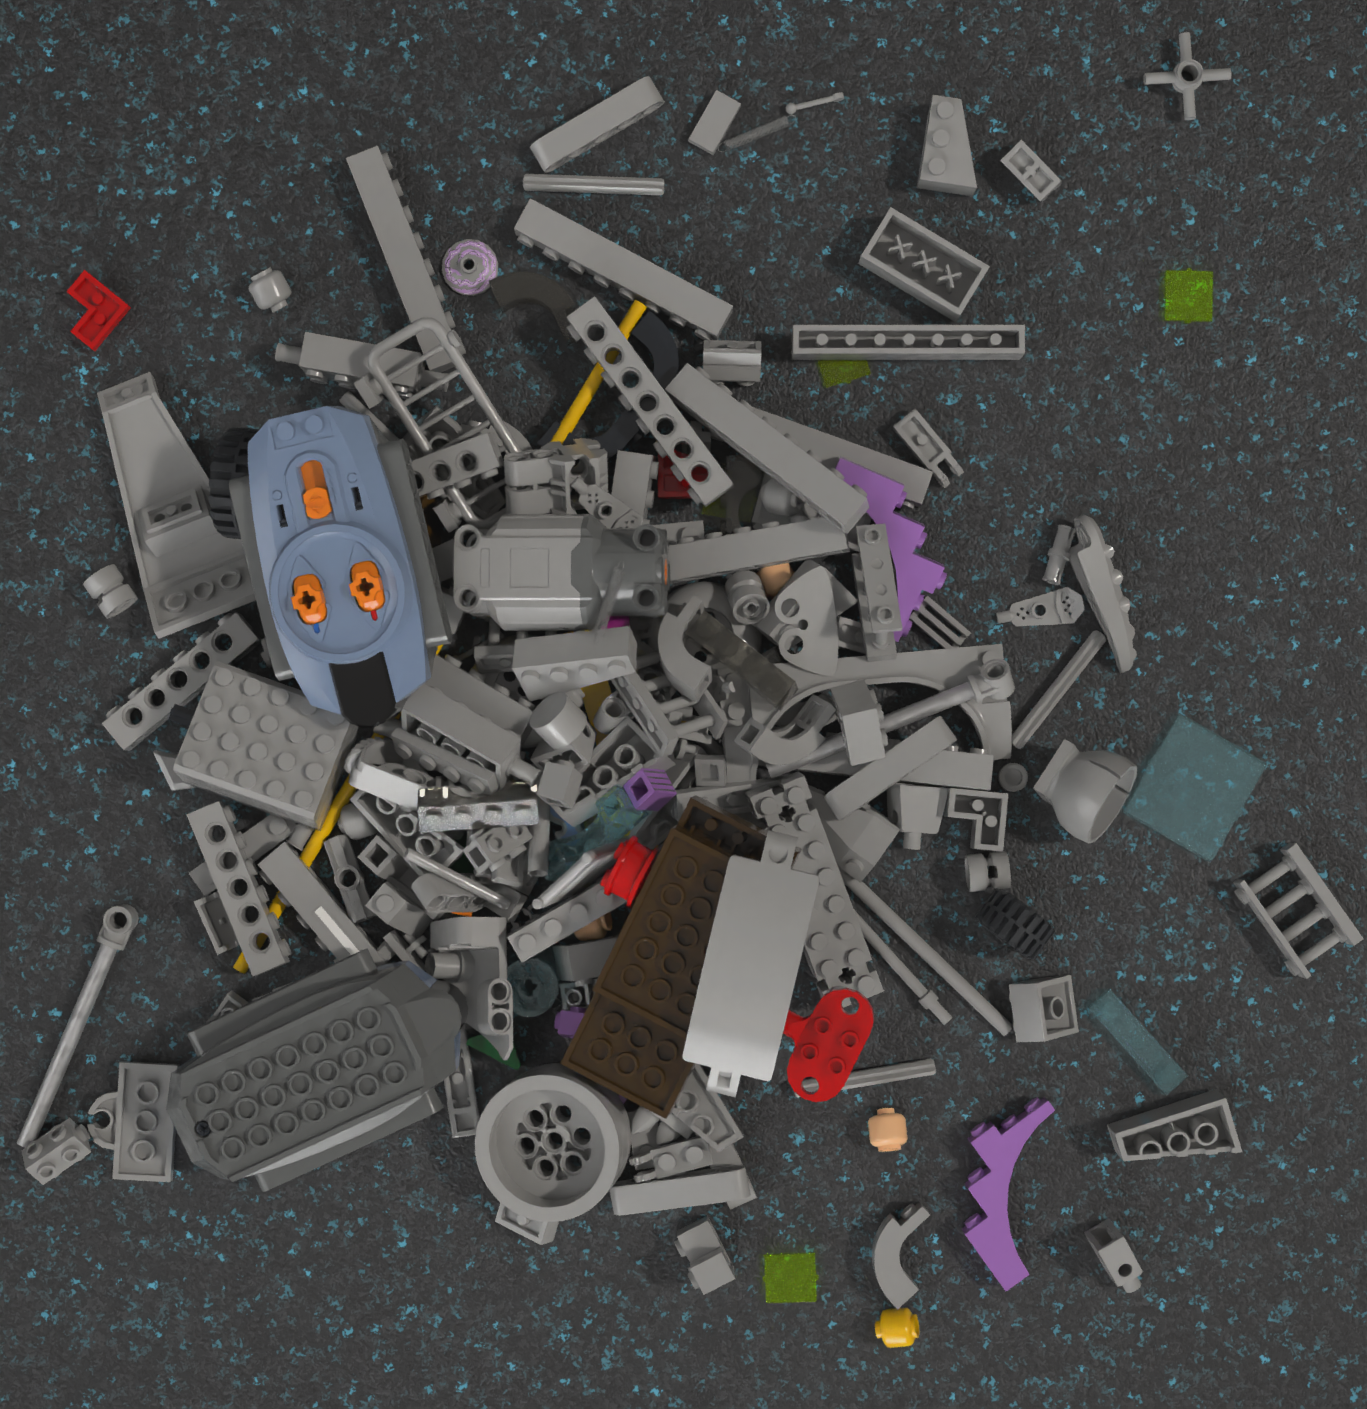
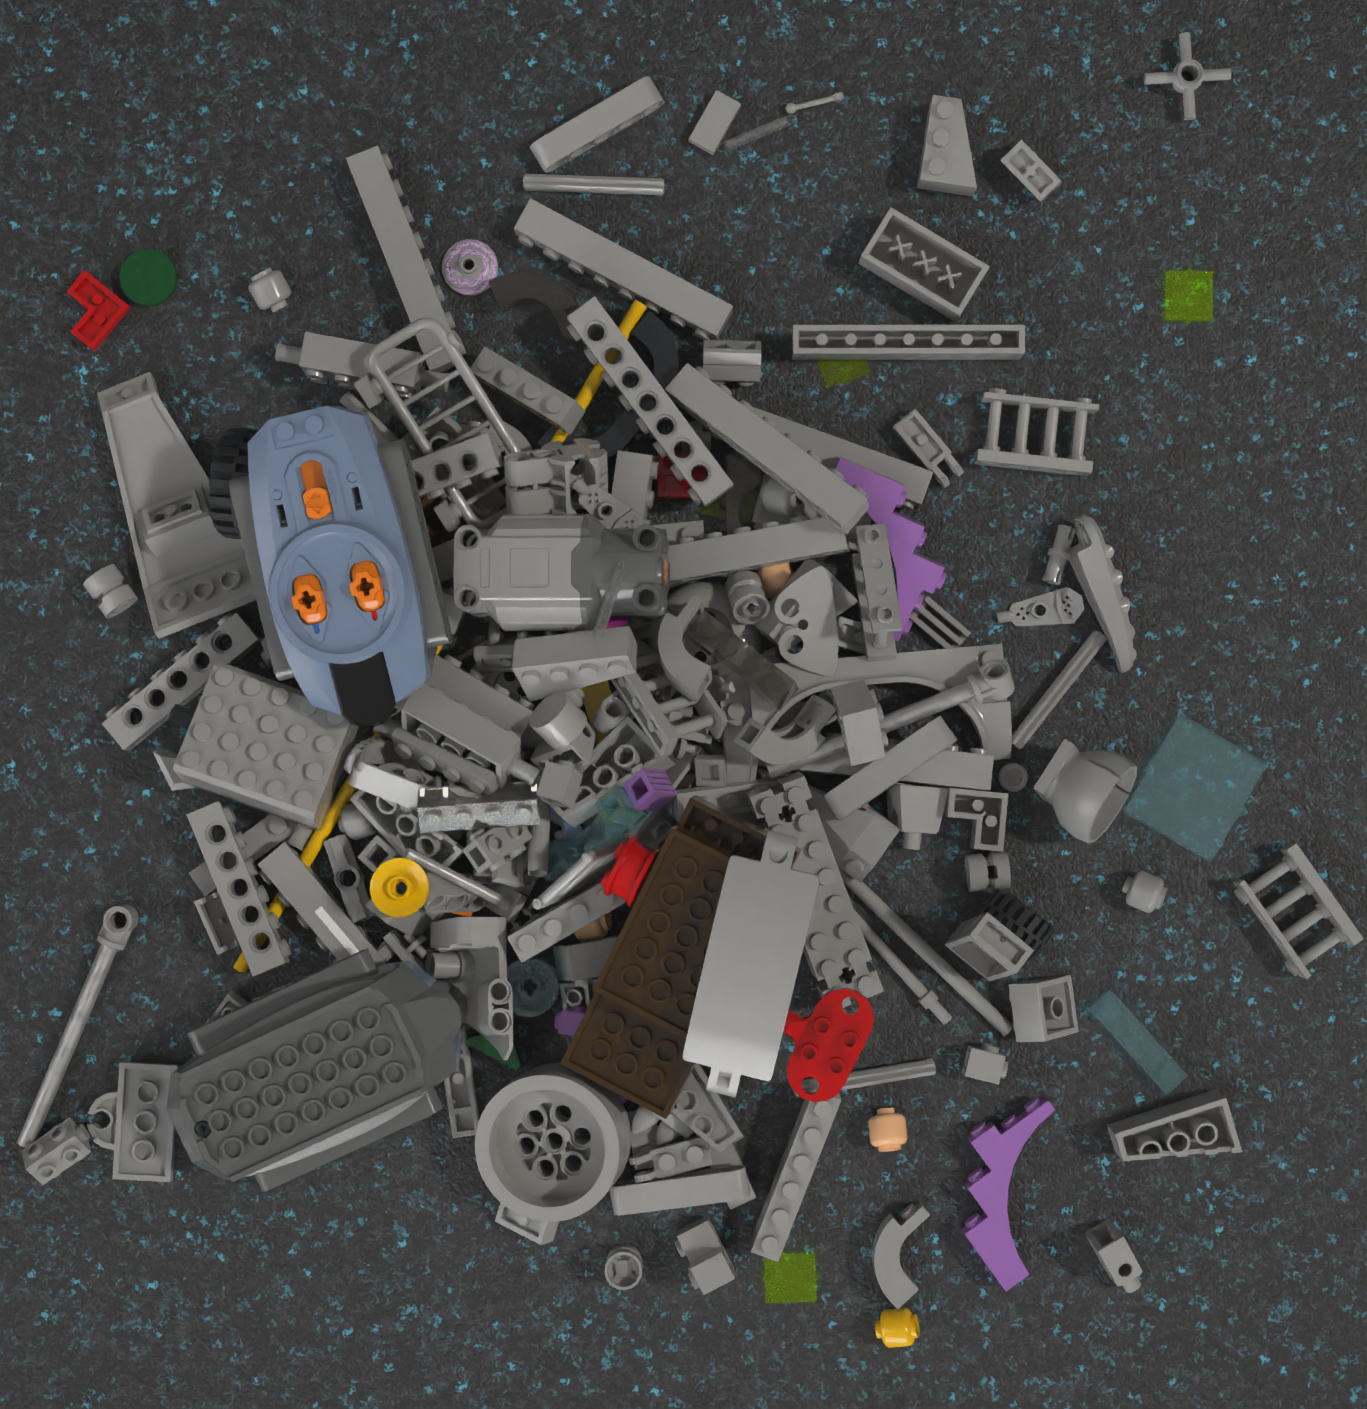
none -> dark green tile [119,249,178,307]
none -> yellow dish [370,858,429,918]
none -> light grey brick [470,346,586,435]
none -> light grey wheel [604,1244,643,1290]
none -> light grey brick [749,1082,842,1262]
none -> light grey piece [945,912,1034,982]
none -> light grey brick [961,1043,1008,1085]
none -> light grey fence [974,388,1099,477]
none -> light grey head [1122,871,1168,913]

